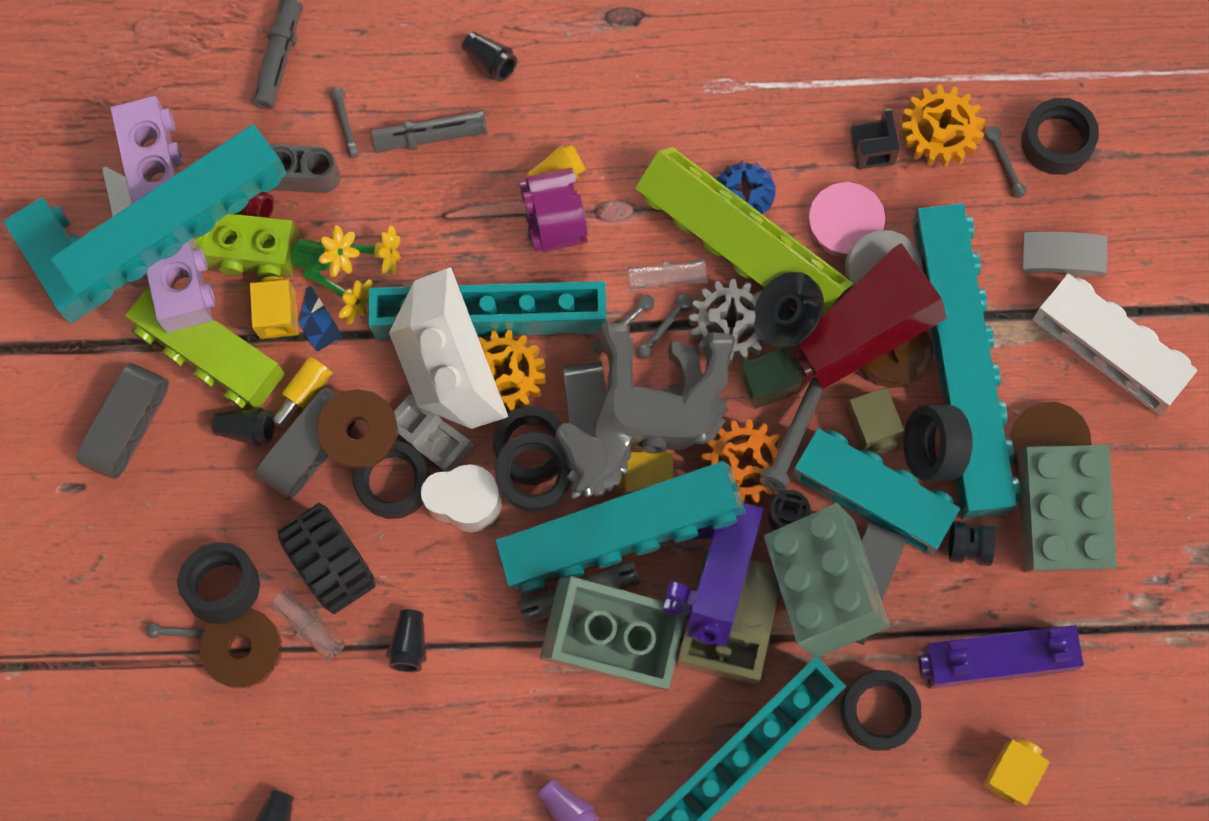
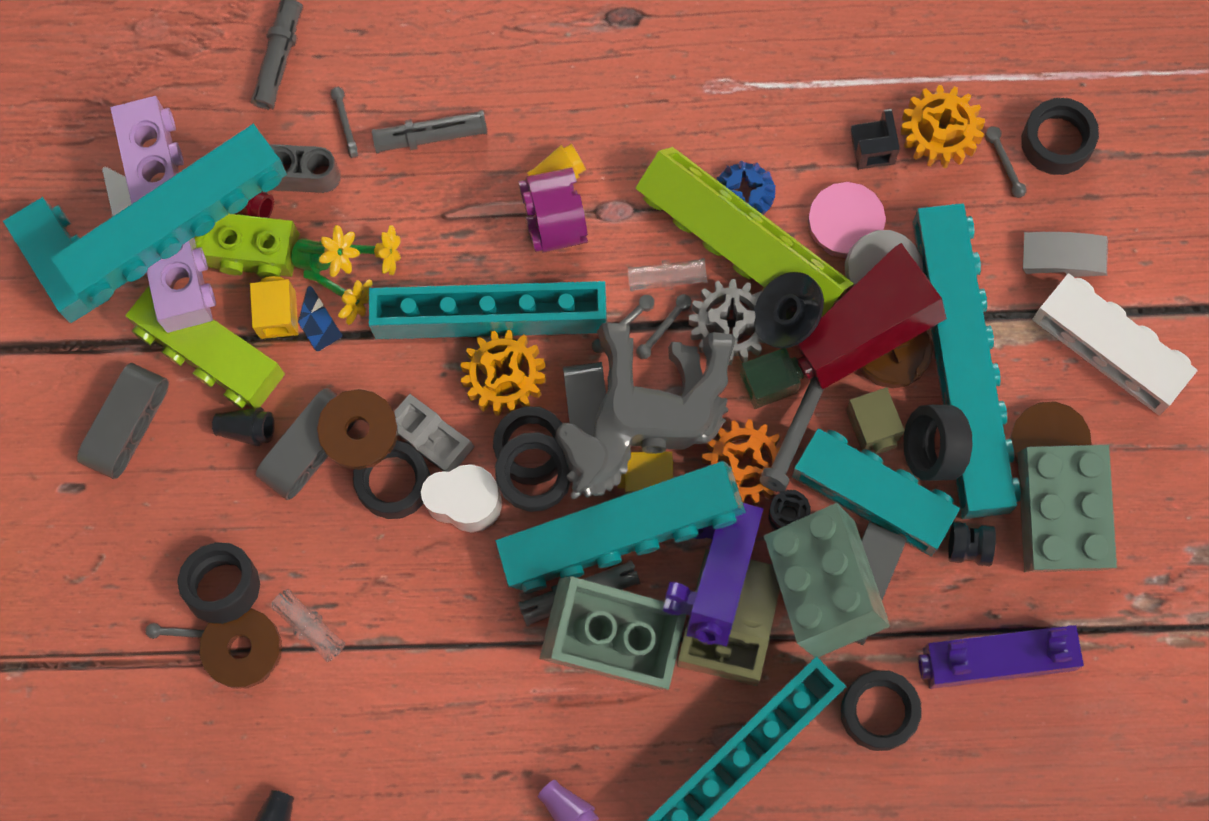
yellow piece [273,356,333,427] -> none
black tyre [278,503,376,615] -> none
black cone [386,609,427,672] -> none
white wedge [389,267,508,429] -> none
black cone [462,32,517,81] -> none
yellow brick [982,738,1050,808] -> none

